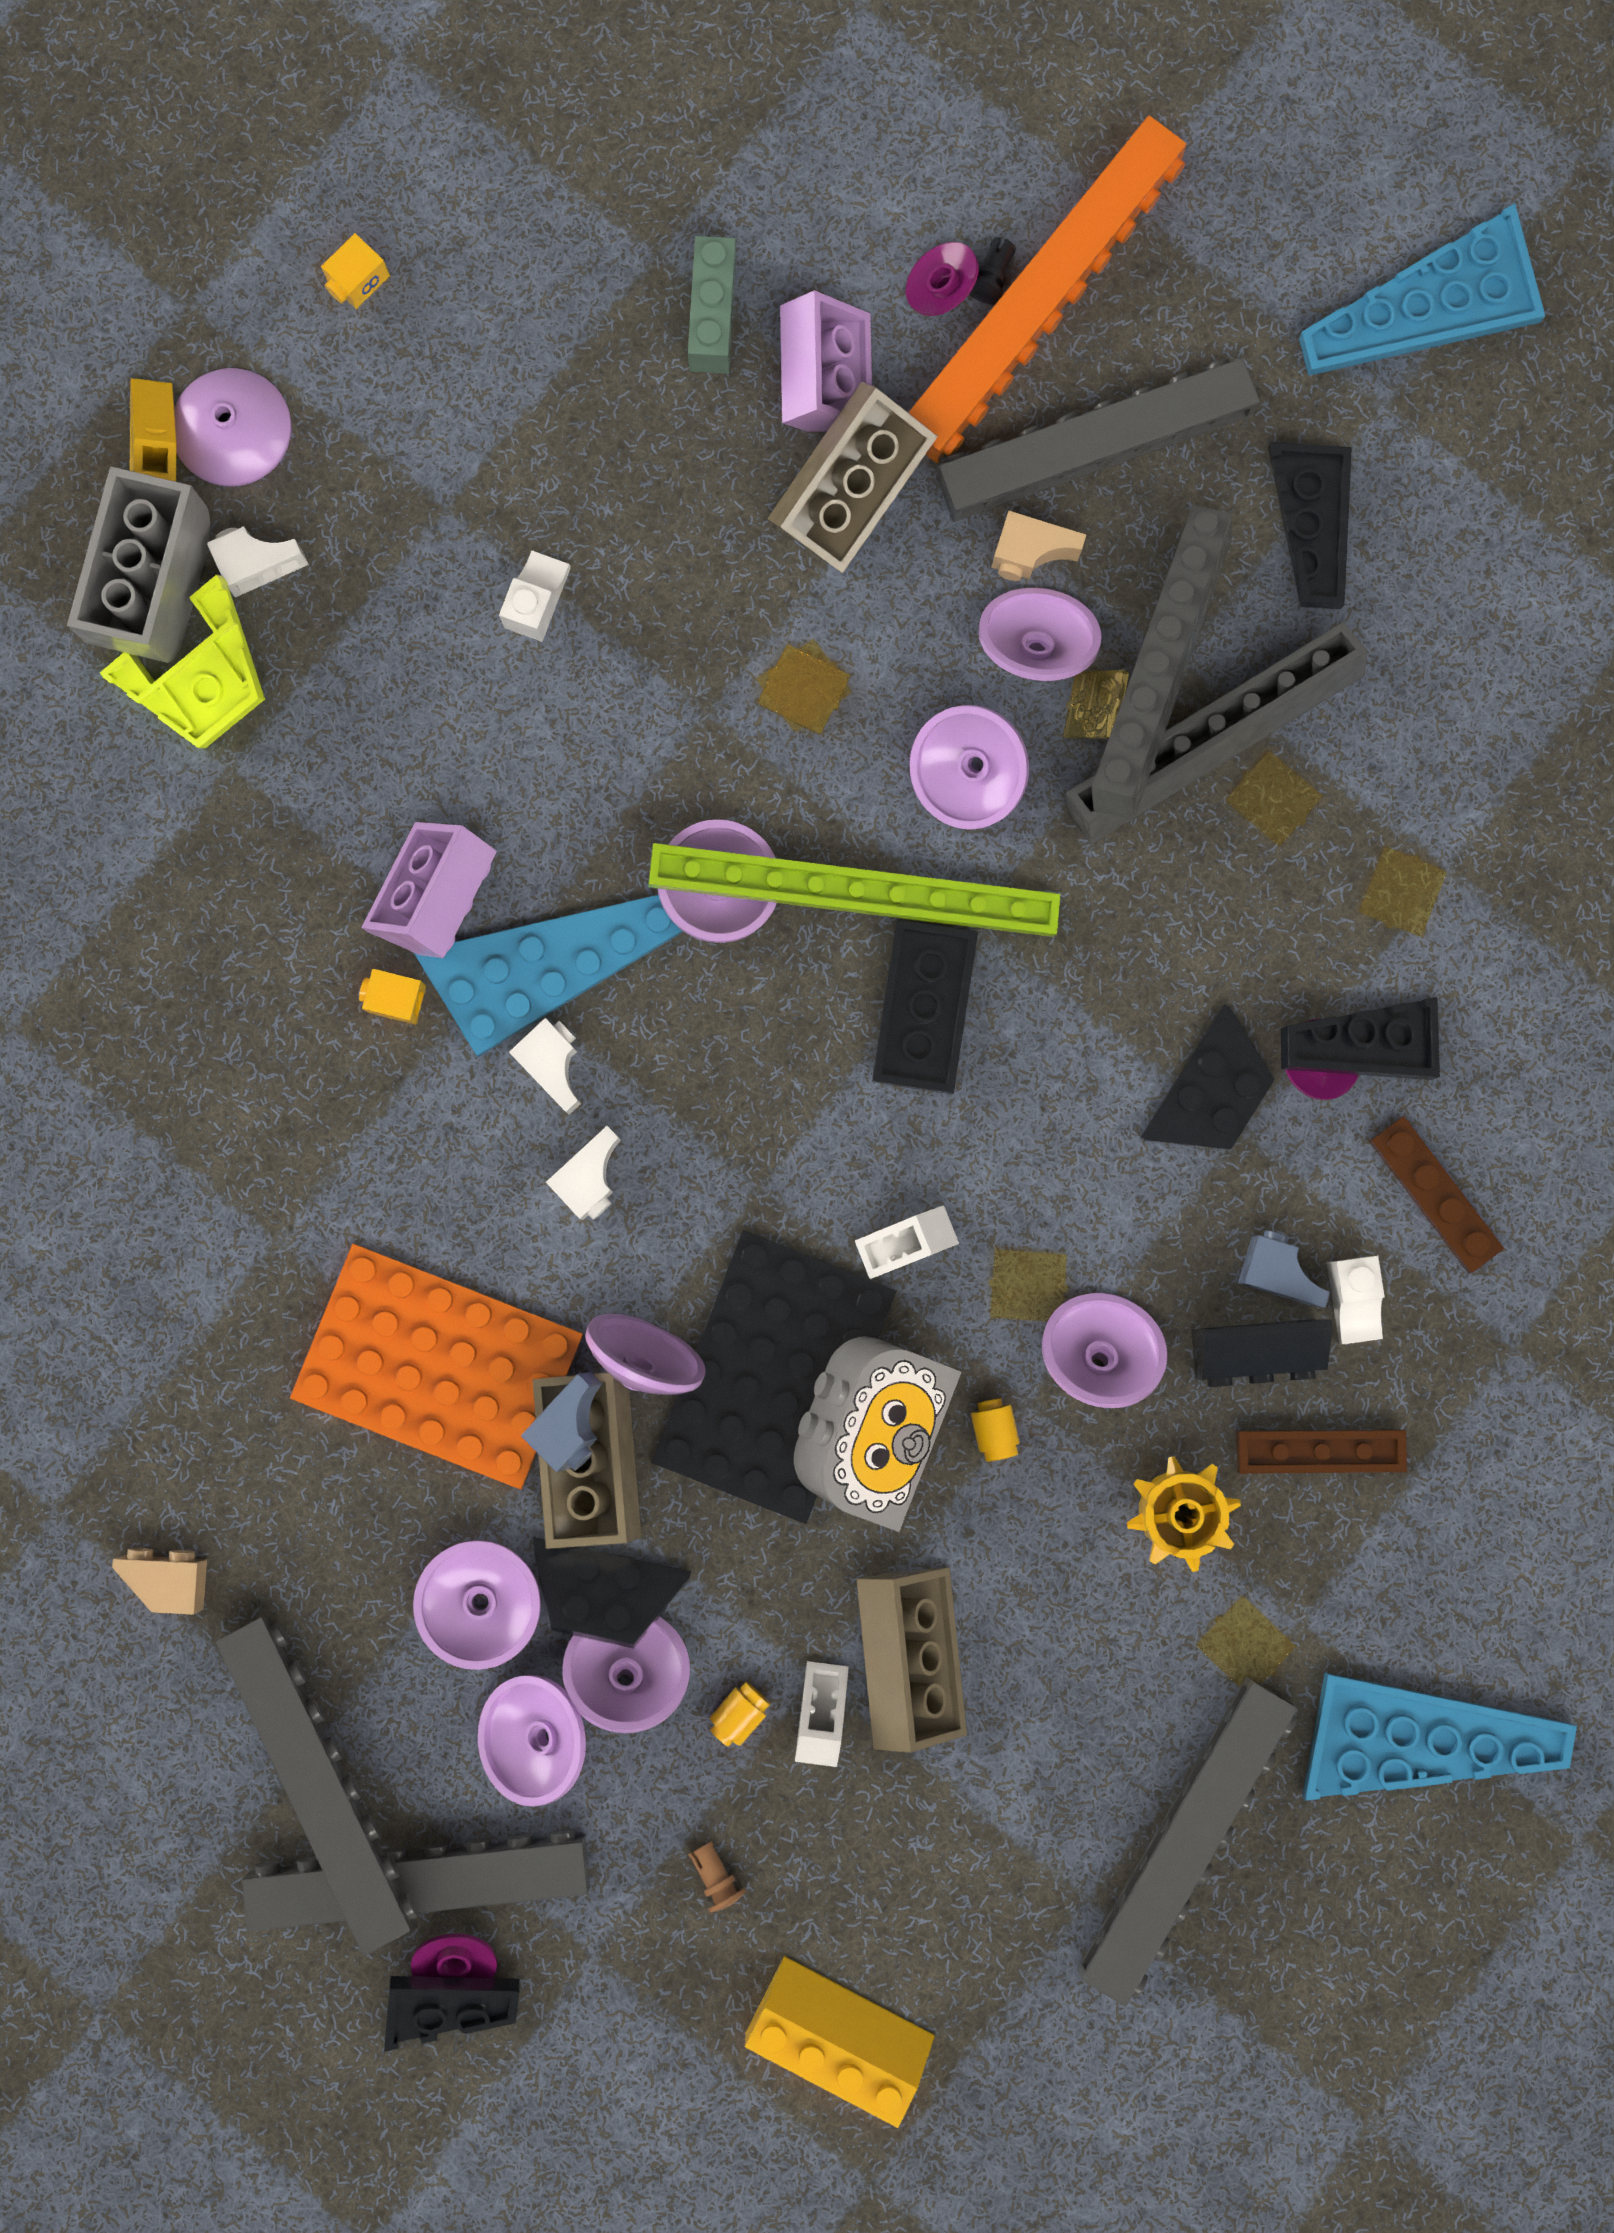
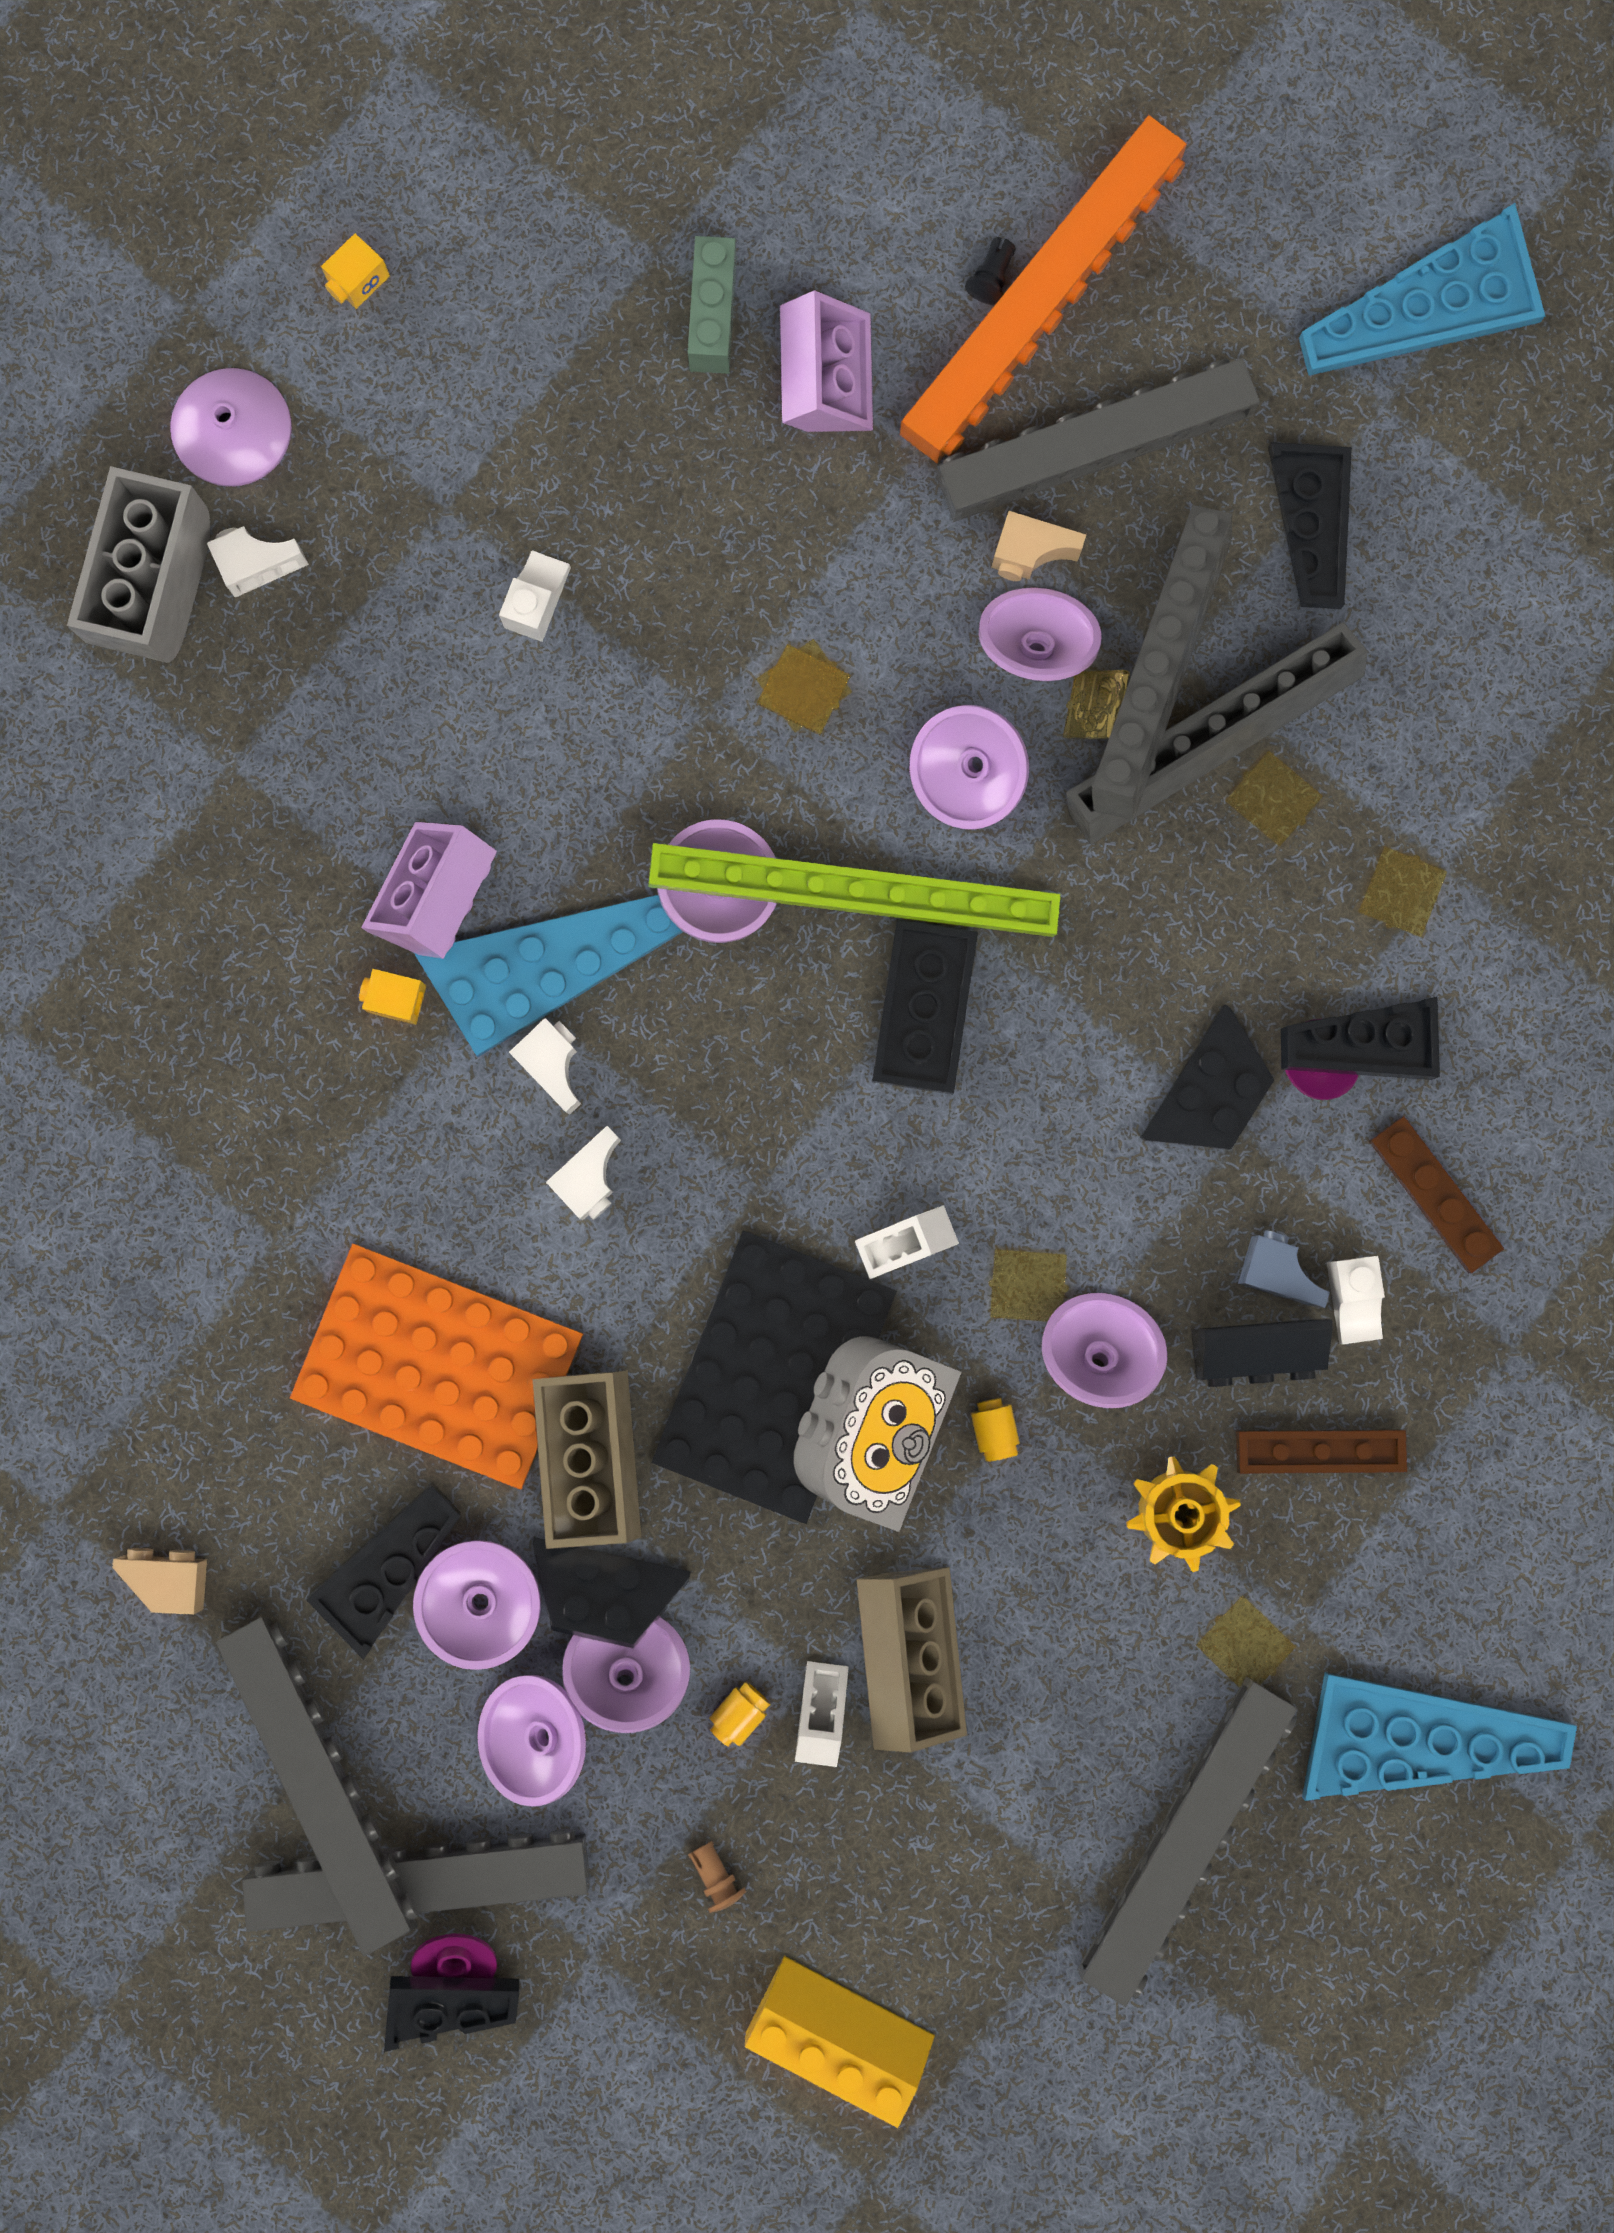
neon yellow wing [100,575,265,749] -> none
yellow slope [130,378,176,482] -> none
sand blue arch [521,1372,602,1472] -> none
lavender dish [585,1314,706,1395] -> none
dark tan slope [767,382,938,573] -> none
magenta dish [905,242,979,316] -> none
none -> black wing [306,1483,461,1660]

